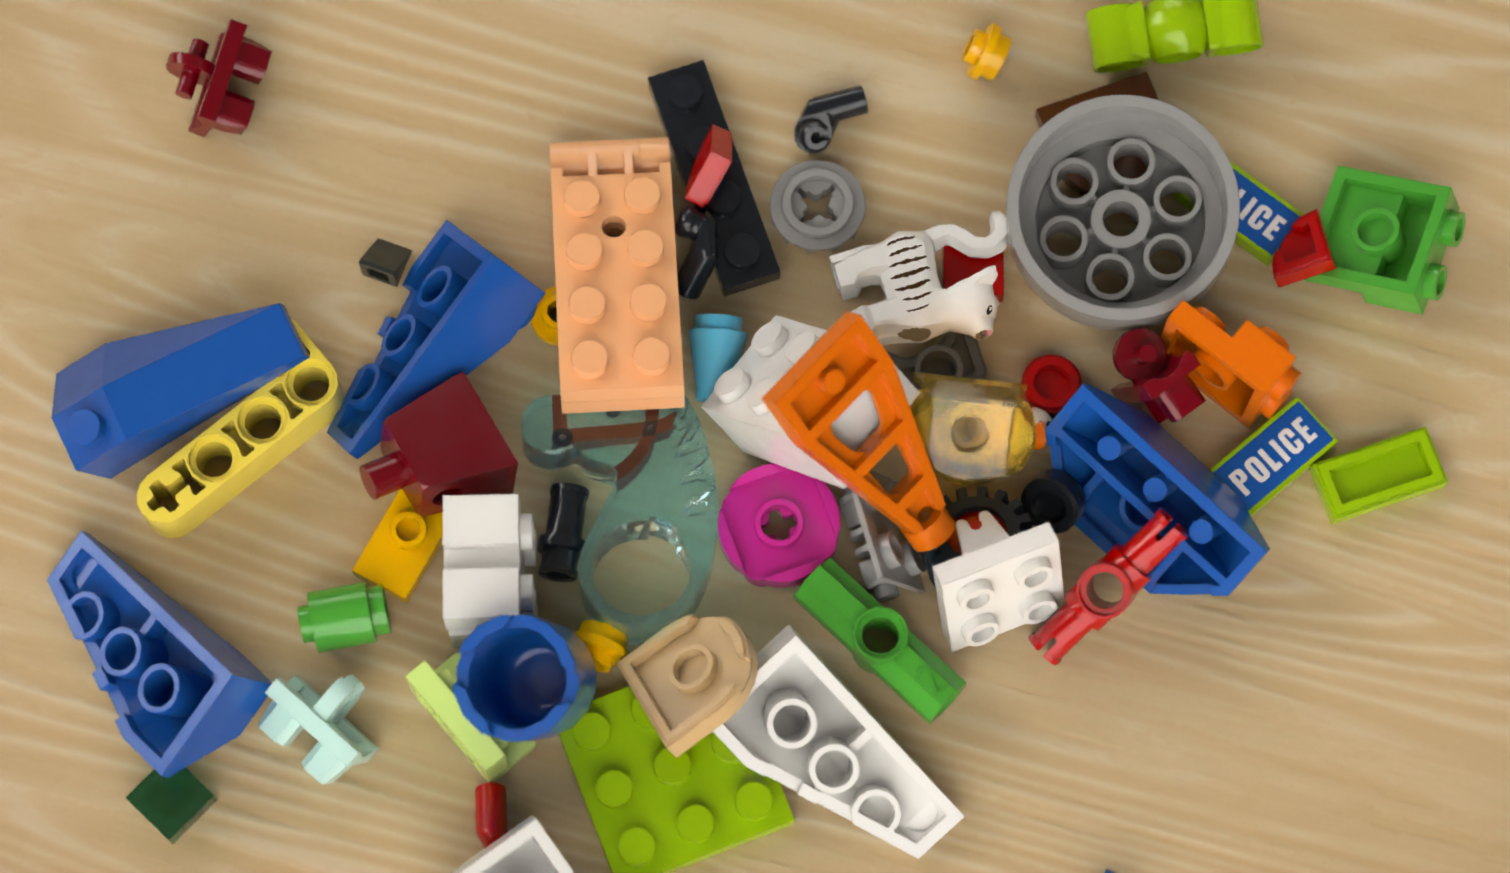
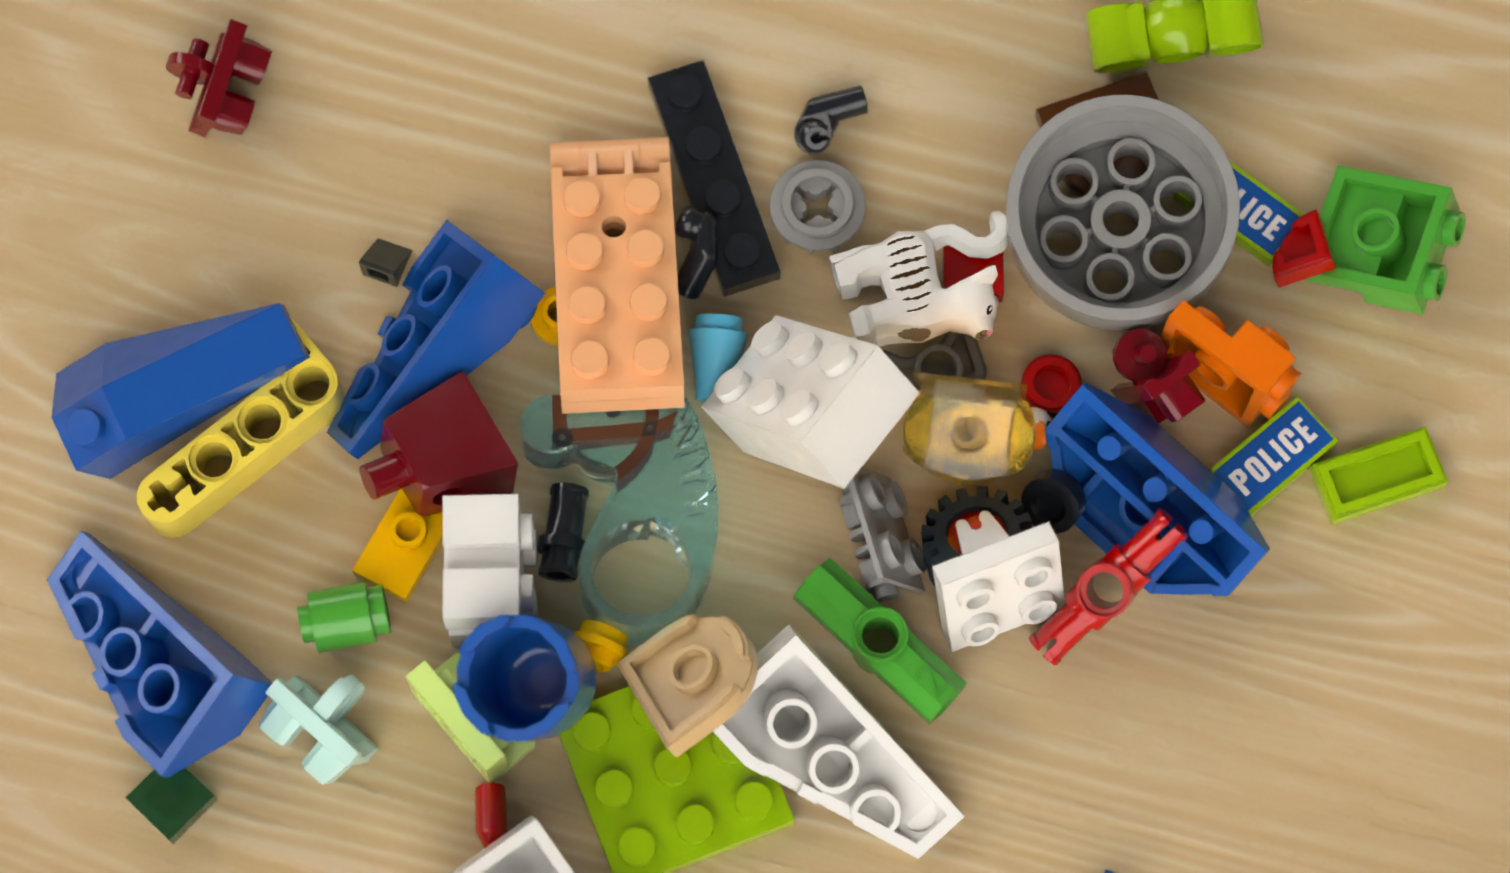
red tile [684,124,733,207] -> none
dark pink plate [718,463,841,588] -> none
orange plate [761,311,955,552] -> none
yellow plate [961,22,1012,81] -> none

